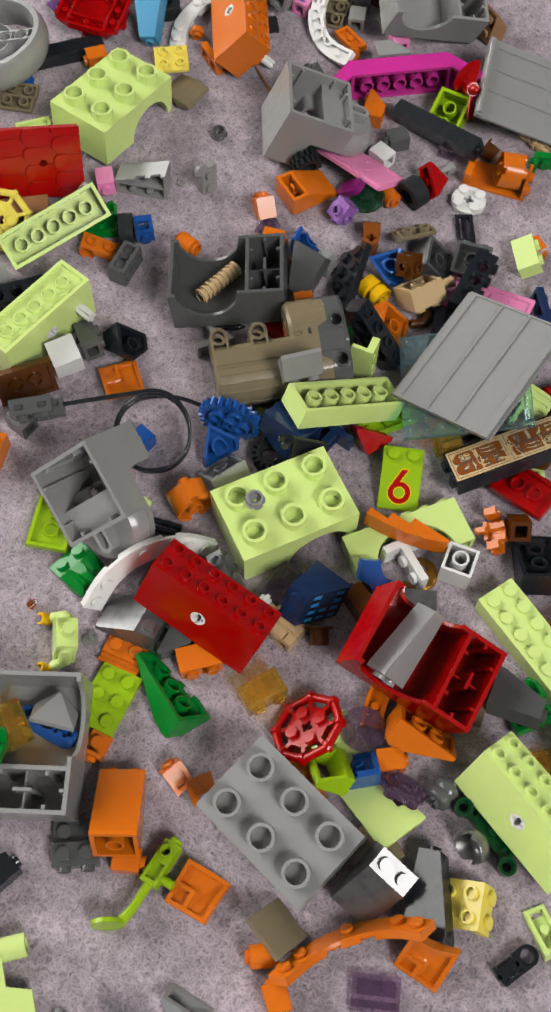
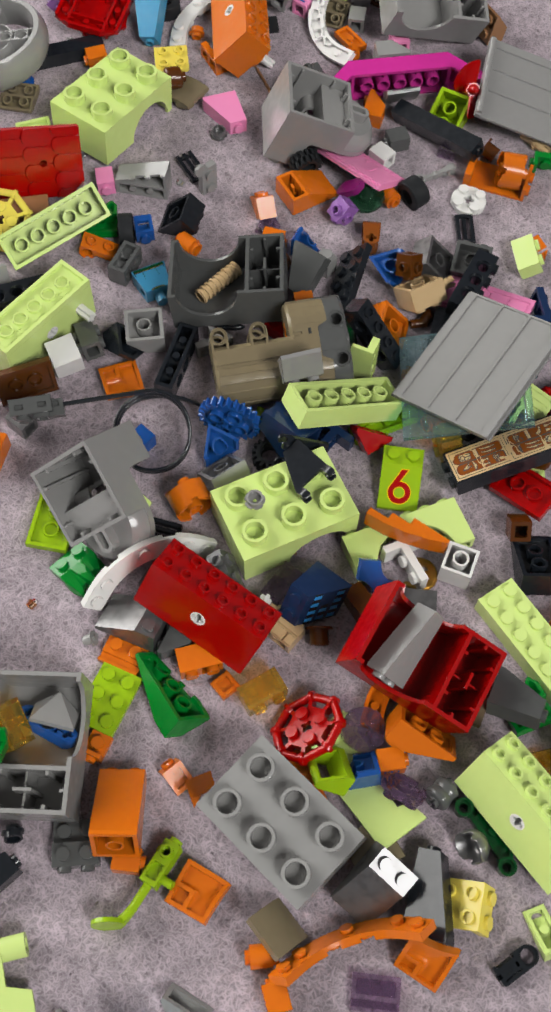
yellowish green torso [36,610,78,671] -> none
yellow wheel [357,274,391,305] -> none
dark tan slope [390,223,437,243] -> none
red slope [418,162,448,201] -> none
orange piece [474,506,508,556] -> none
none -> black plate [1,823,25,844]
none -> light grey slope [123,307,166,353]
none -> dark azure torso [131,261,168,306]
none -> black brick [154,322,199,399]
none -> black slope [158,193,205,236]
none -> reddish brown head [163,66,186,90]
none -> black tile [176,150,200,184]
none -> bright pink slope [202,90,247,134]
none -> orange tile [210,670,240,701]
none -> black flag [283,439,336,504]
none -> dark grey slope [380,86,421,104]

